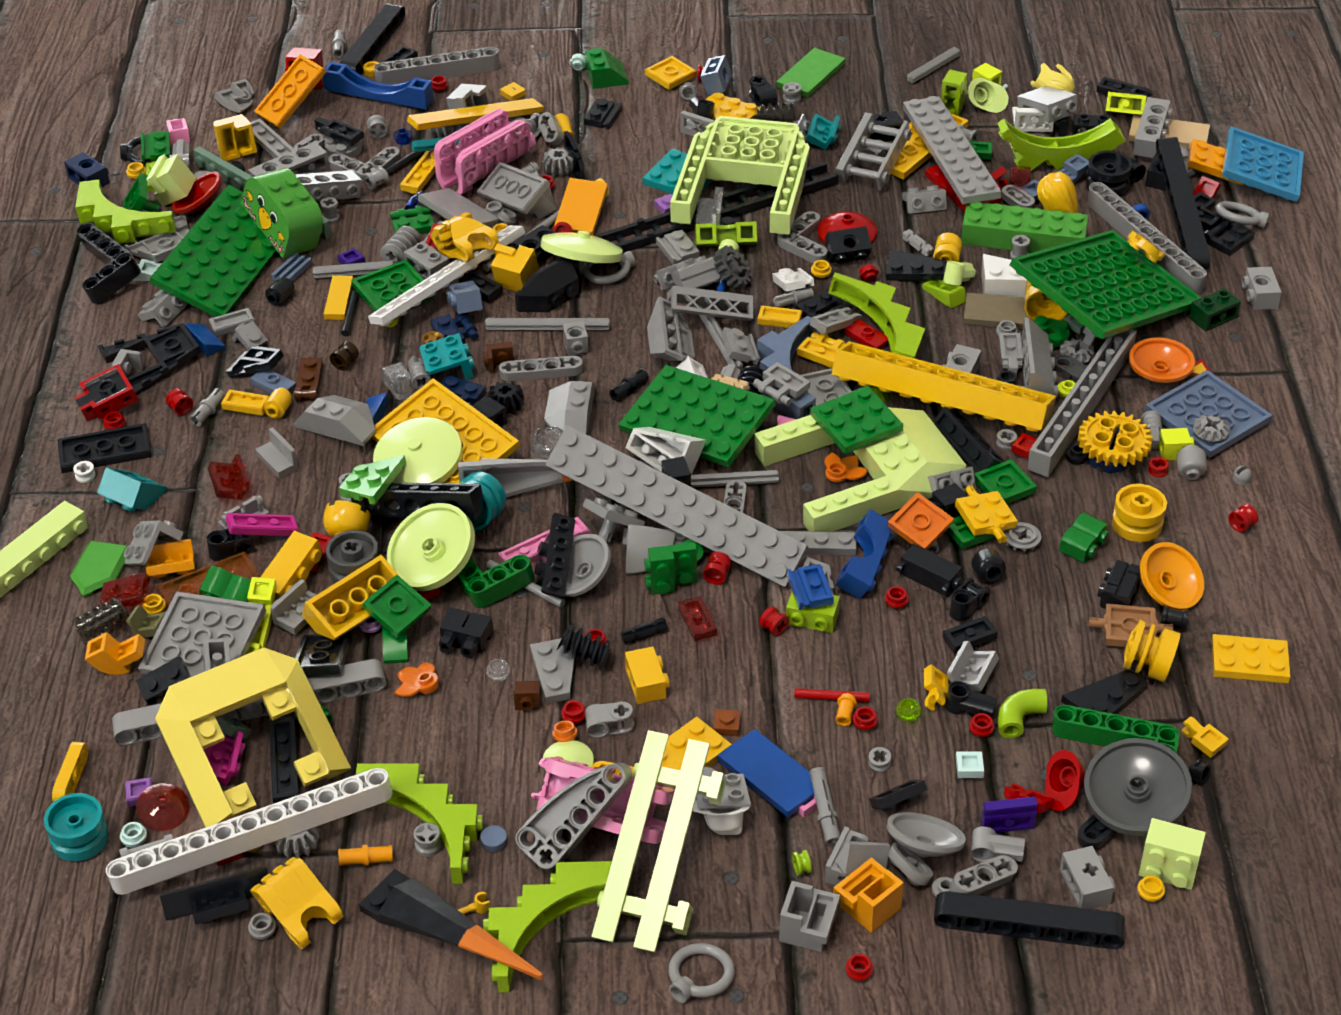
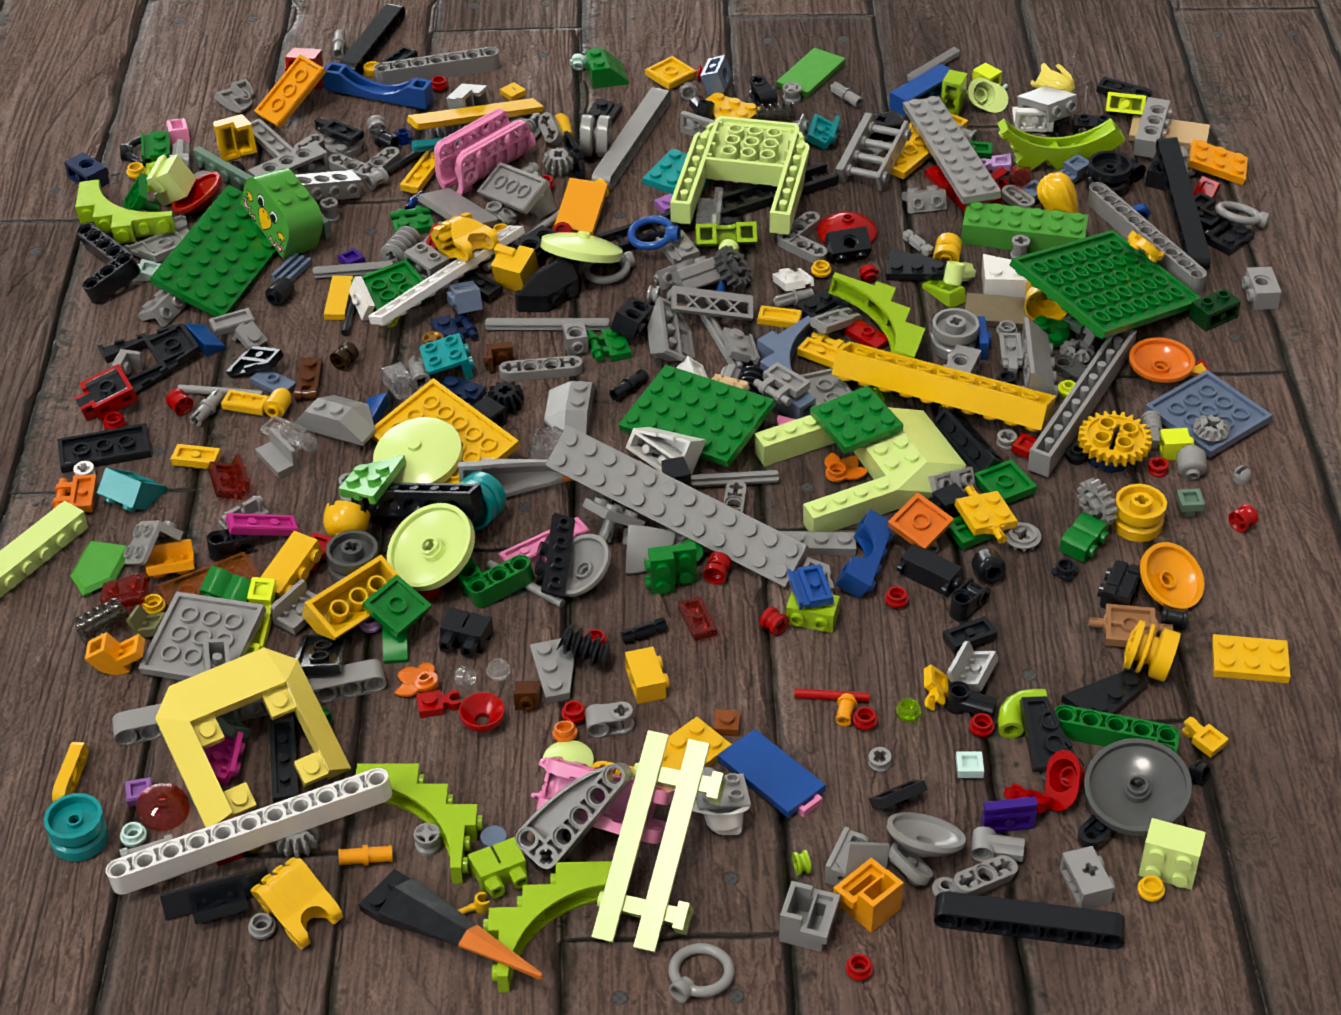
black plate [136,656,191,703] -> none
light grey pin [809,767,840,845] -> none
dark azure plate [1222,126,1304,202] -> none
none -> orange plate [52,474,98,513]
none -> yellow plate [170,444,222,470]
none -> light grey bar [177,384,264,395]
none -> clear hinge [260,415,319,453]
none -> white plate [349,276,375,321]
none -> black bush [374,130,400,148]
none -> red plate [416,690,461,718]
none -> clear plate [455,665,476,689]
none -> red piece [459,692,505,732]
none -> lime hips [468,837,528,899]
none -> light grey wheel [580,114,612,158]
none -> green plate [587,327,631,362]
none -> light grey beam [591,87,671,190]
none -> black brick [610,296,654,340]
none -> blue piece [627,215,681,250]
none -> light grey bush [647,285,661,304]
none -> light grey axle [830,82,864,108]
none -> blue brick [889,64,952,117]
none -> light grey wheel [931,308,979,359]
none -> blue plate [977,316,991,360]
none -> lavender plate [981,154,1012,172]
none -> black wing [1019,696,1085,772]
none -> black plate [1051,558,1079,581]
none -> light grey gear [1076,478,1118,525]
none -> sand green tile [1176,488,1205,517]

